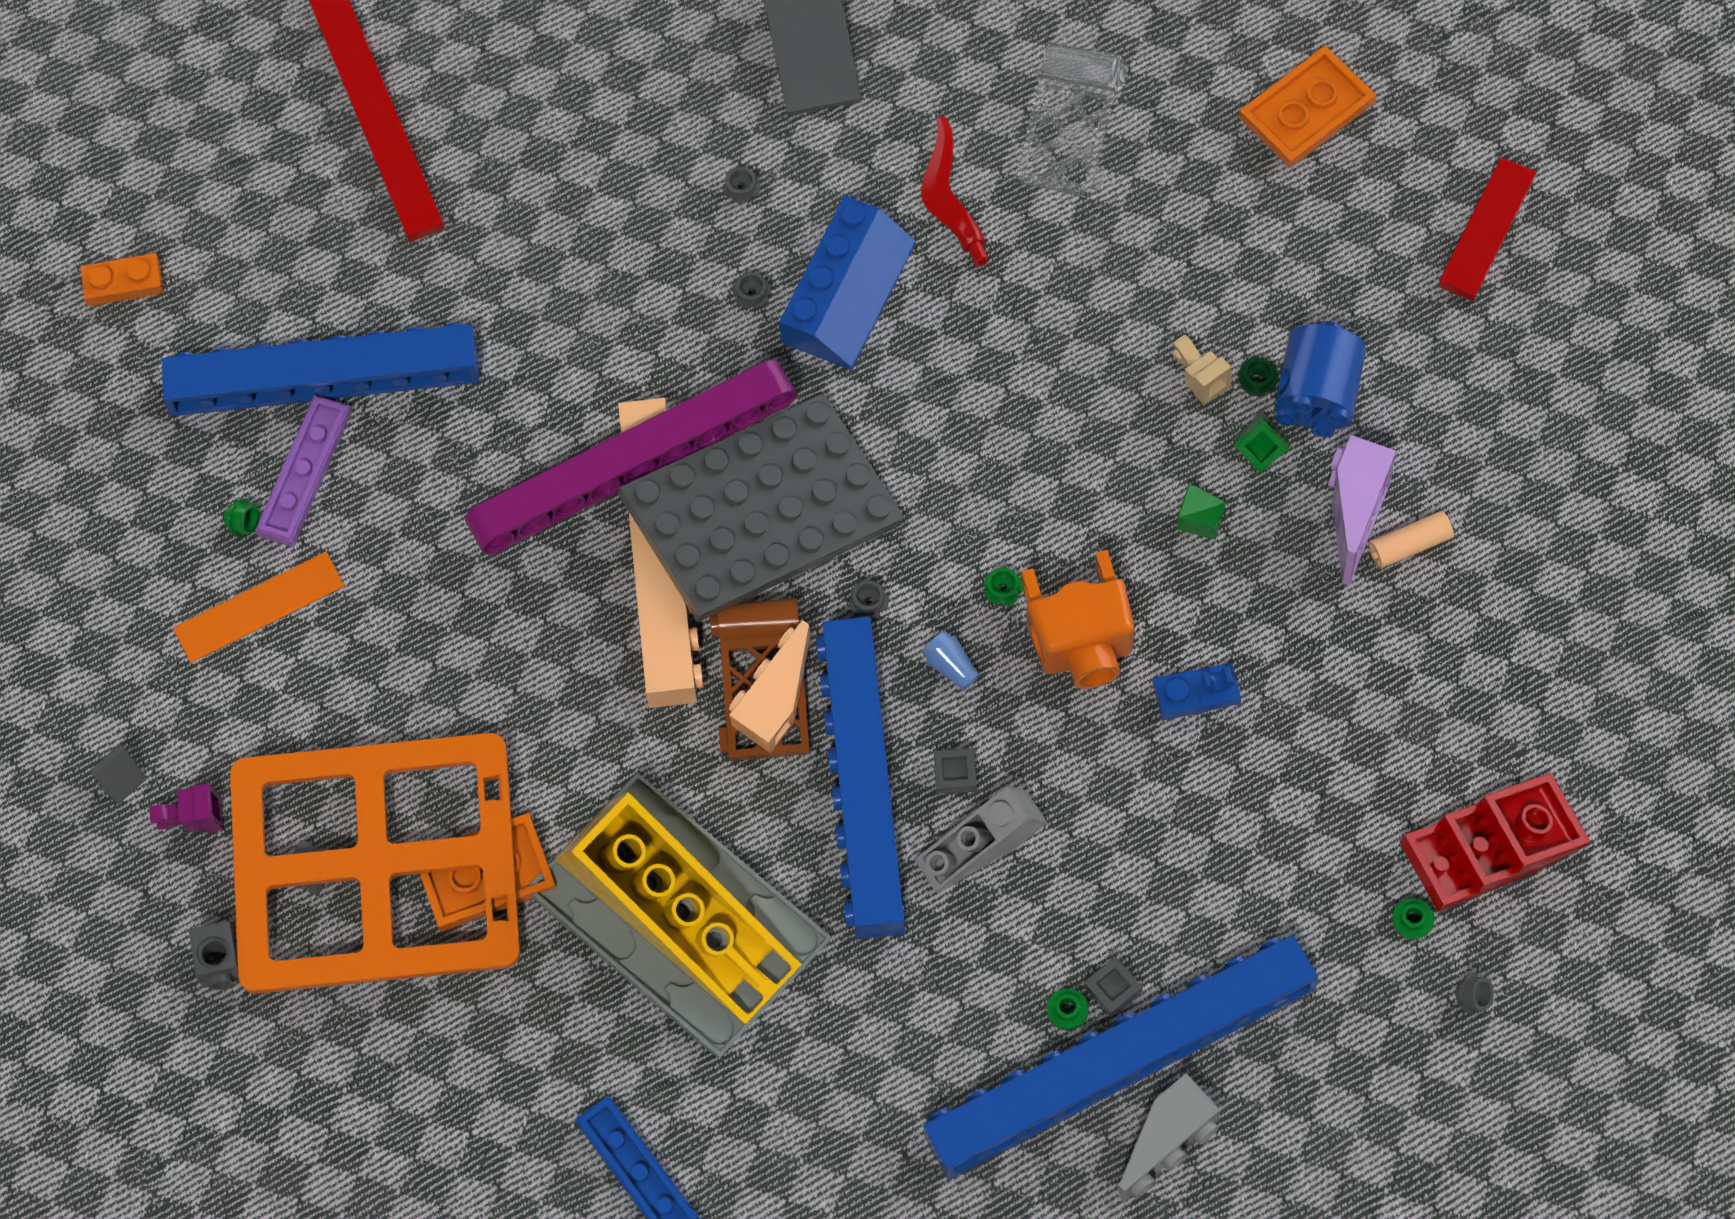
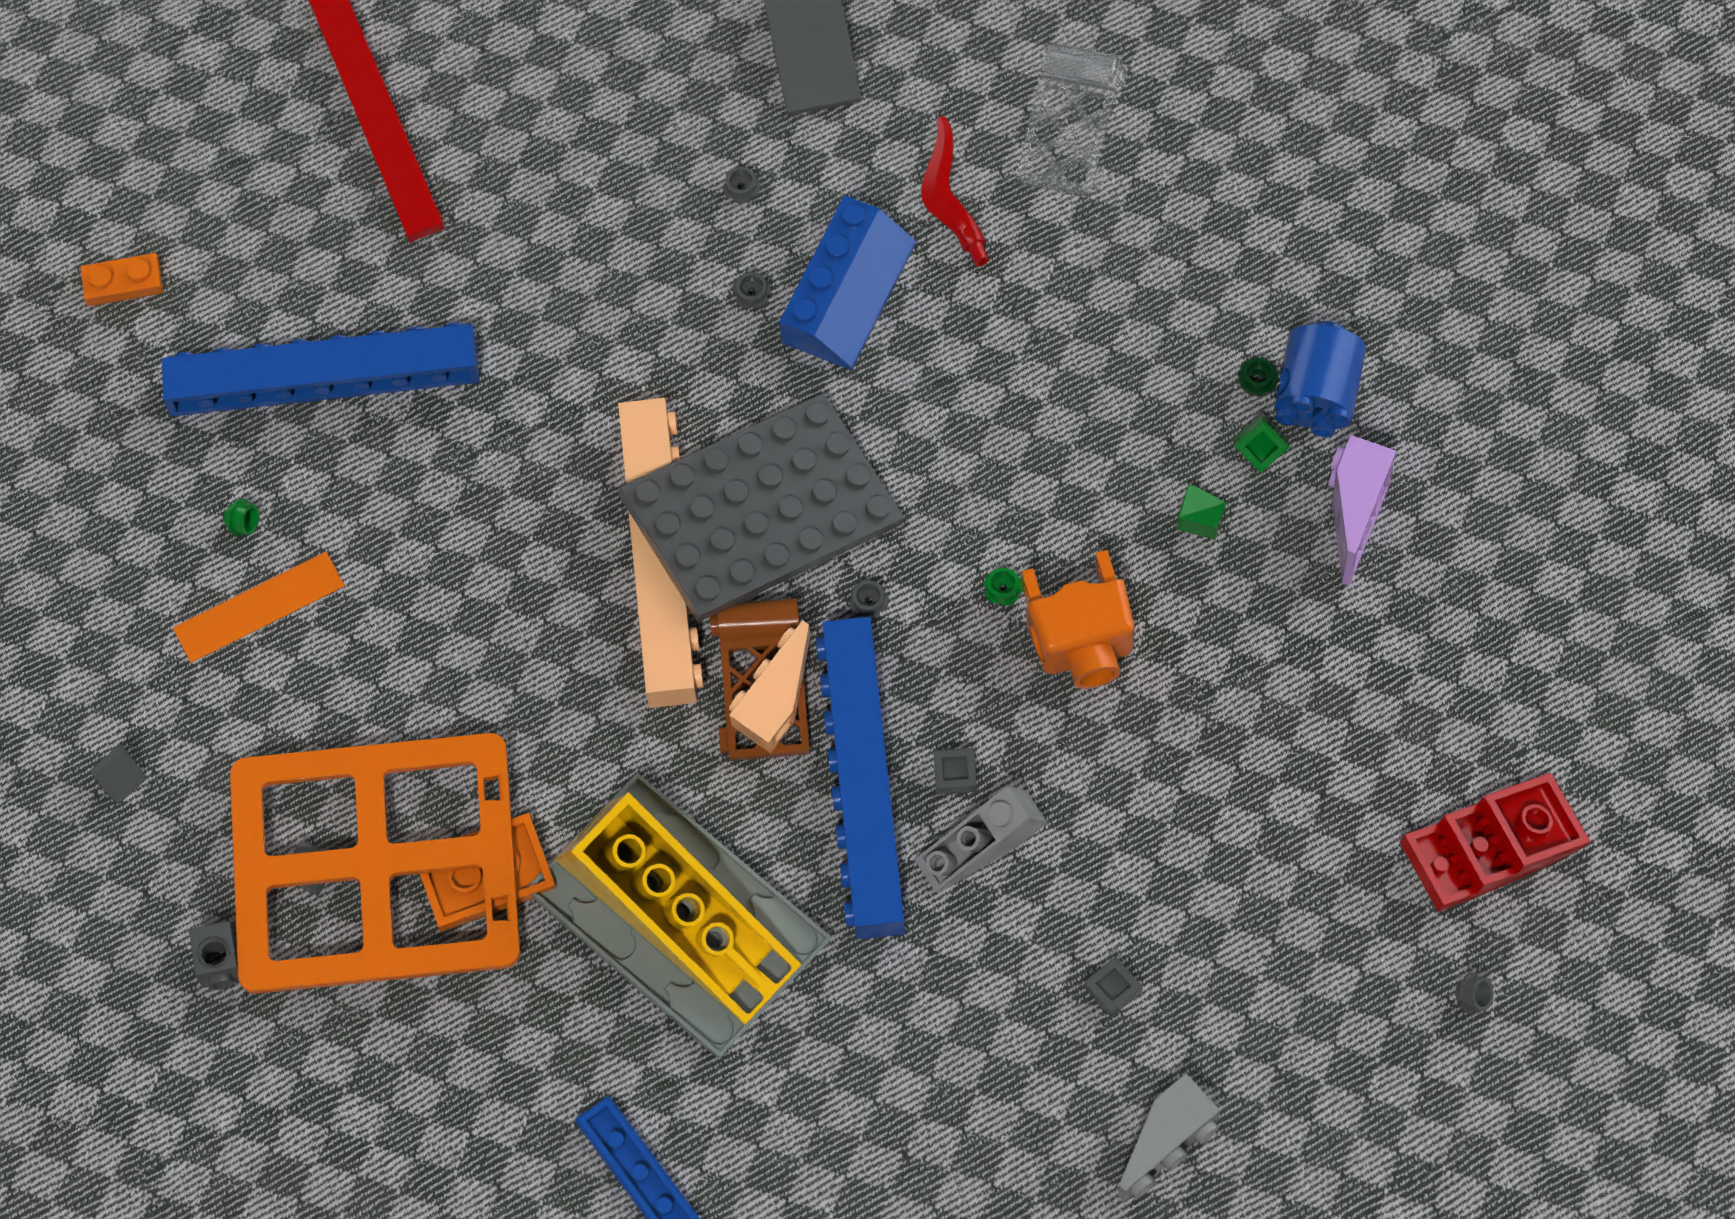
magenta piece [149,783,223,833] -> none
medium lavender tile [255,395,352,547] -> none
magenta beam [465,360,797,555] -> none
medium blue cone [922,631,980,691] -> none
blue brick [923,935,1318,1180] -> none
green plate [1047,989,1089,1031] -> none
blue plate [1152,662,1241,721] -> none
tan piece [1172,334,1231,405] -> none
orange plate [1239,45,1377,168] -> none
light nougat piece [1368,511,1454,569] -> none
green plate [1392,898,1434,940] -> none
red tile [1438,157,1537,302] -> none

